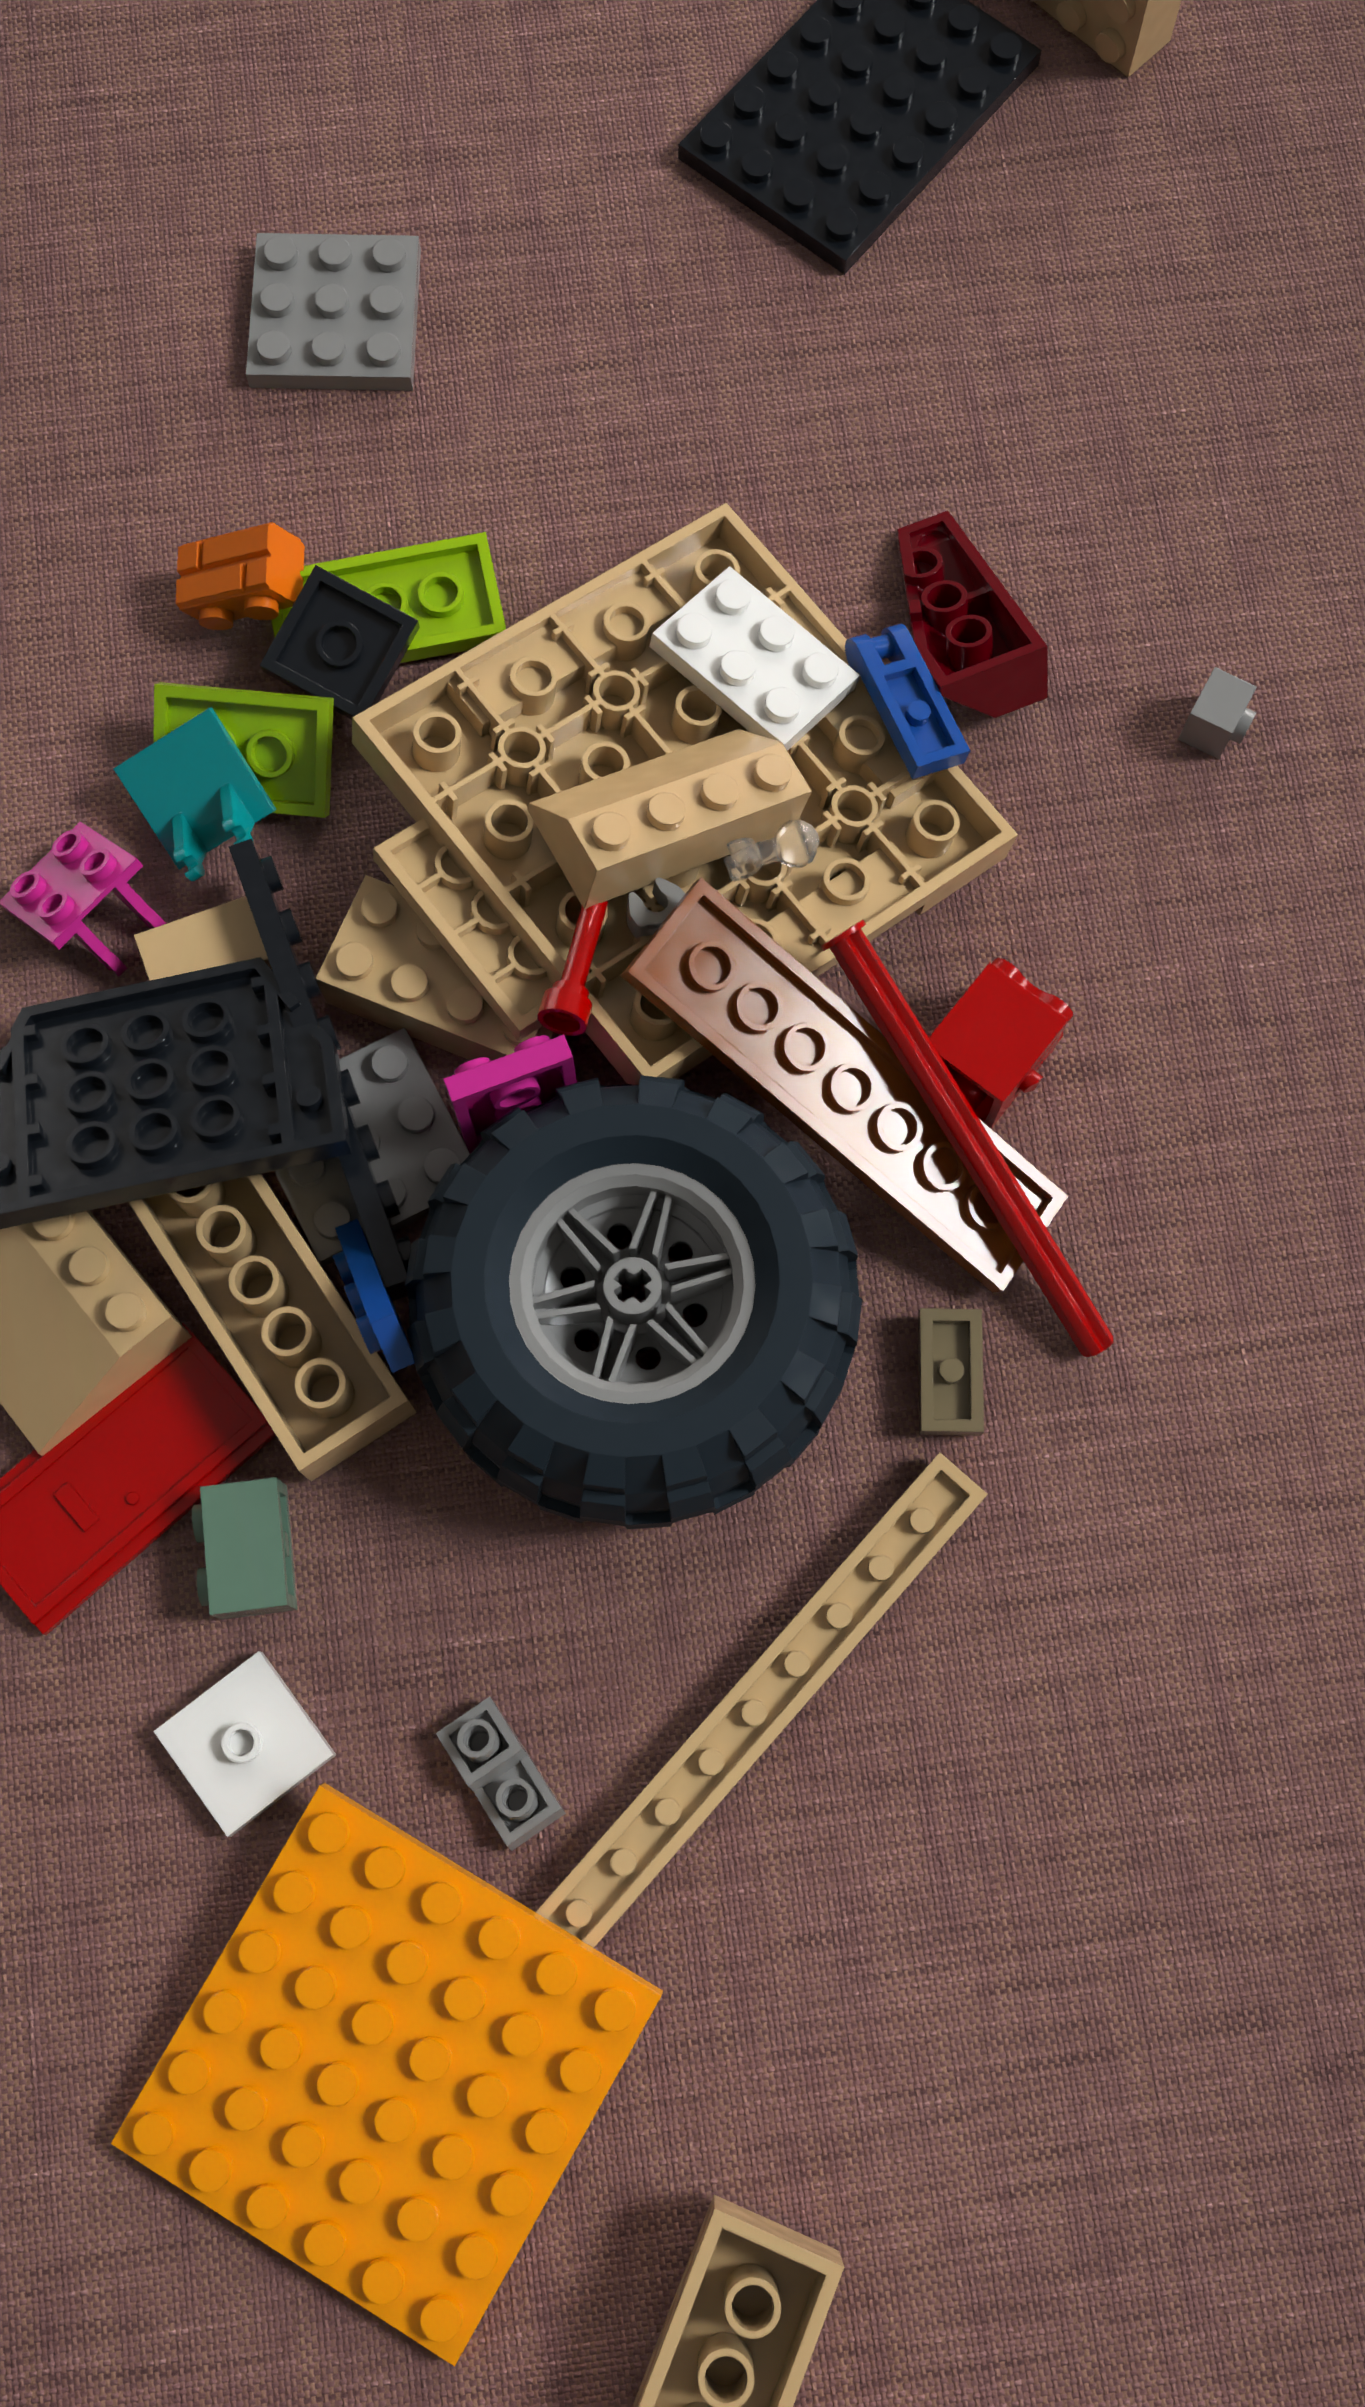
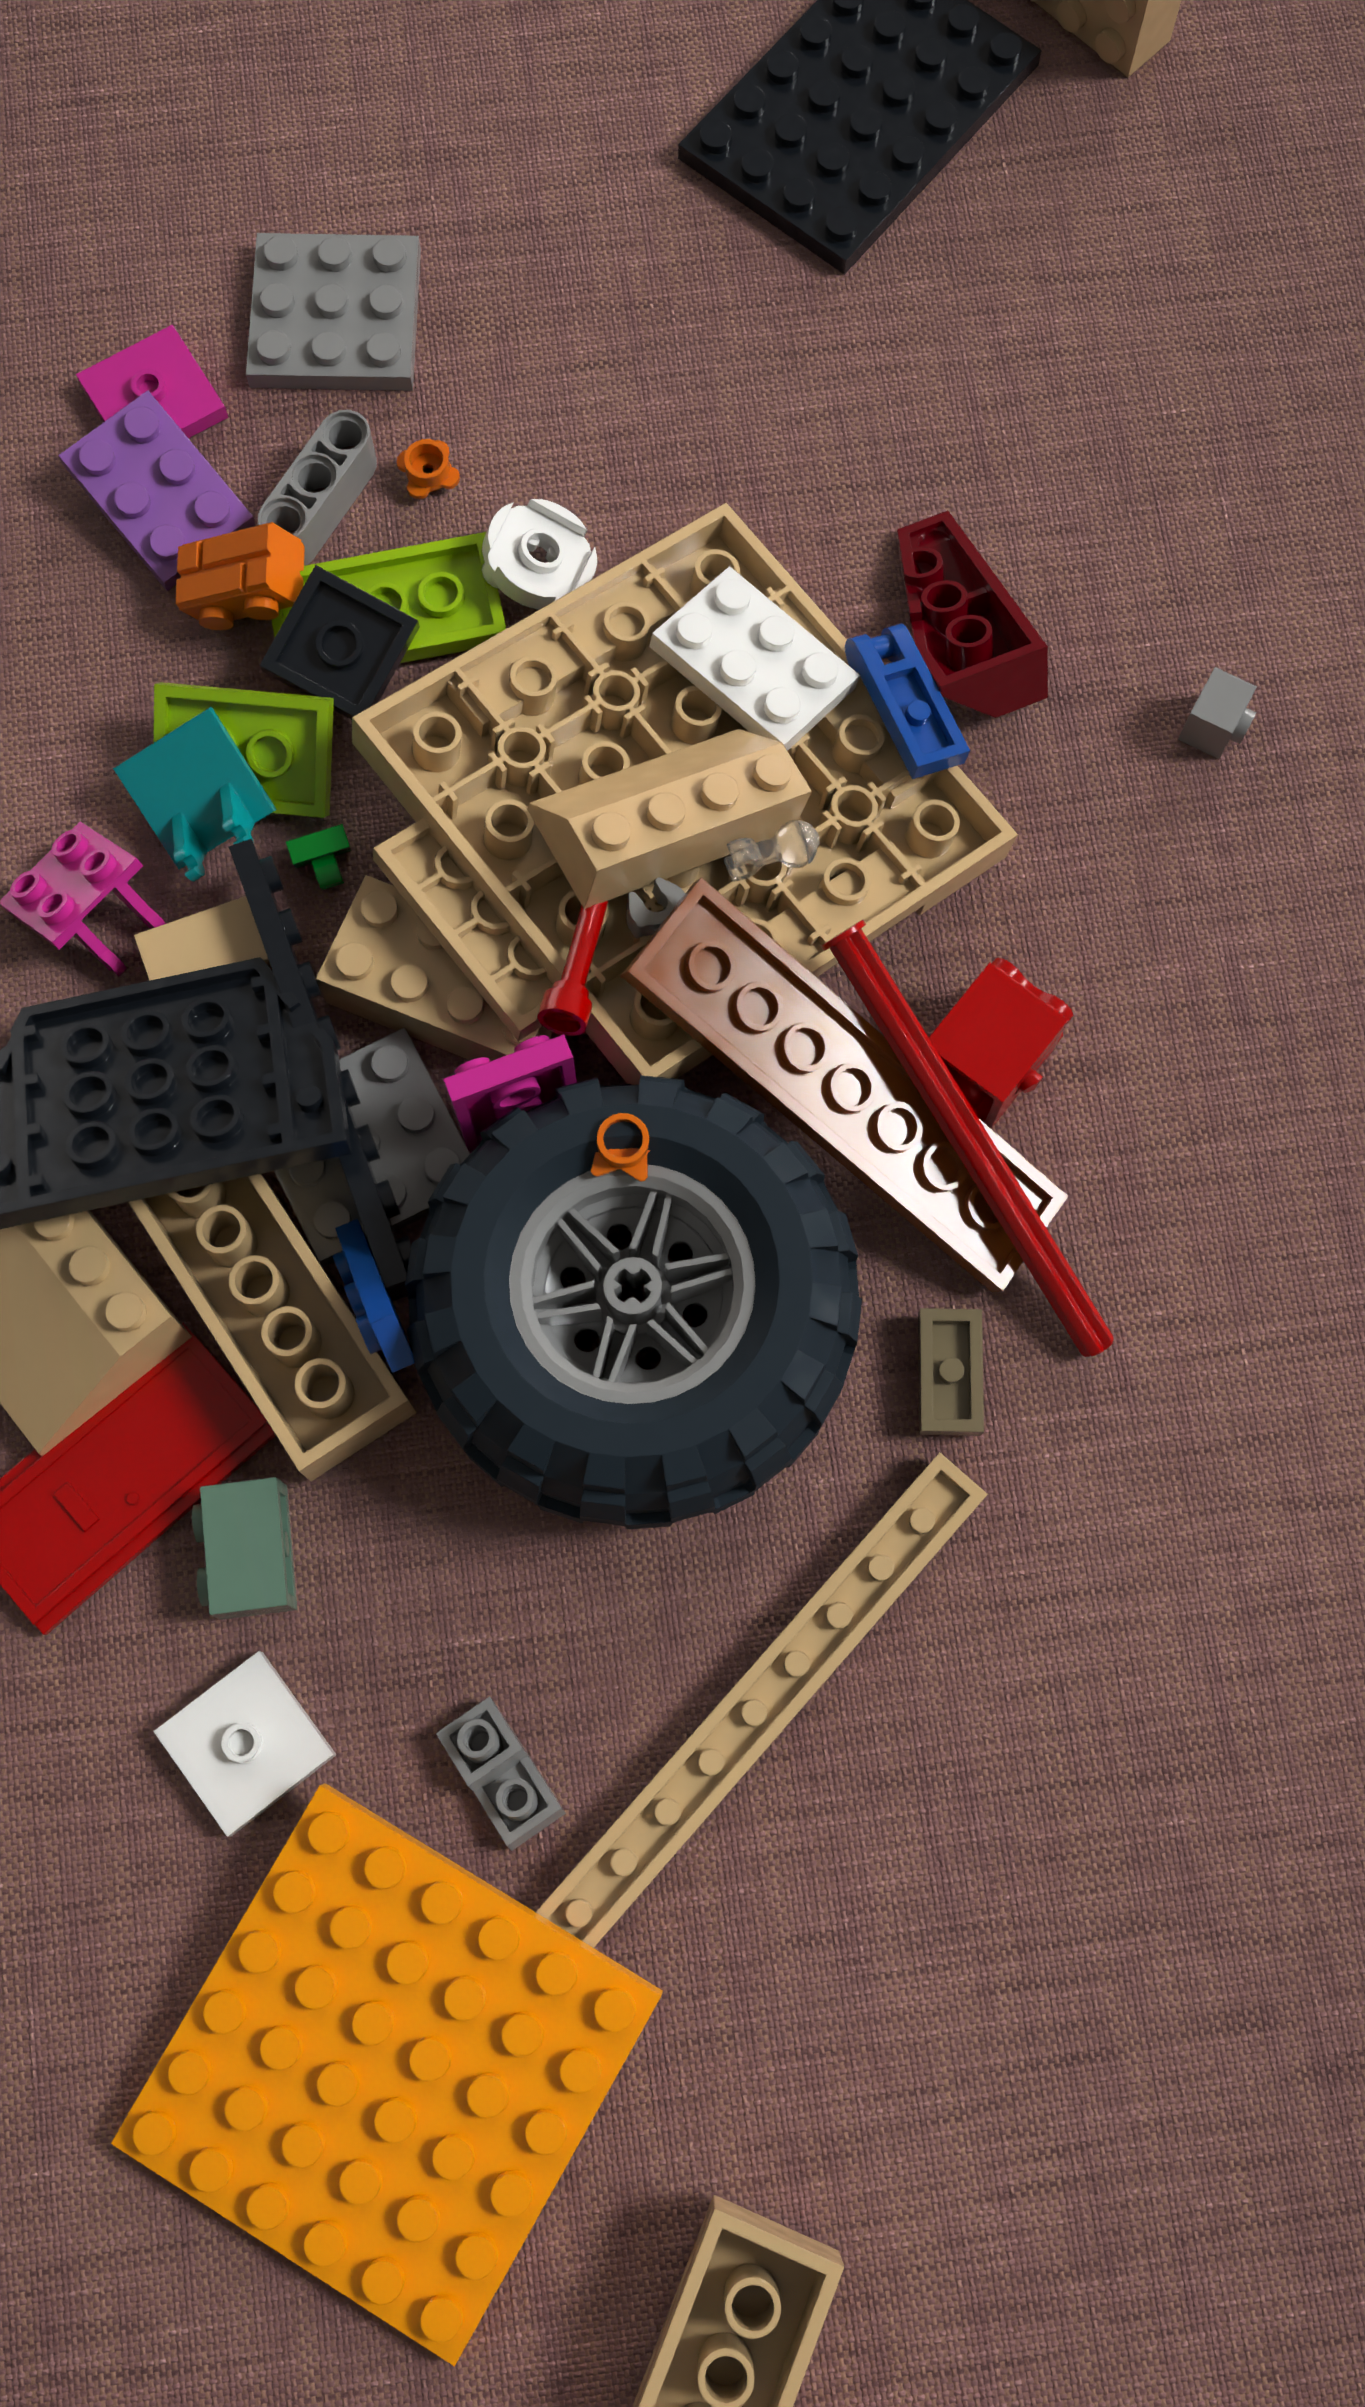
none -> medium lavender plate [58,390,256,591]
none -> dark pink plate [76,324,229,438]
none -> light grey beam [258,410,377,566]
none -> green tile [286,824,352,890]
none -> orange plate [397,439,460,499]
none -> white plate [482,499,597,610]
none -> orange plate [591,1113,651,1182]

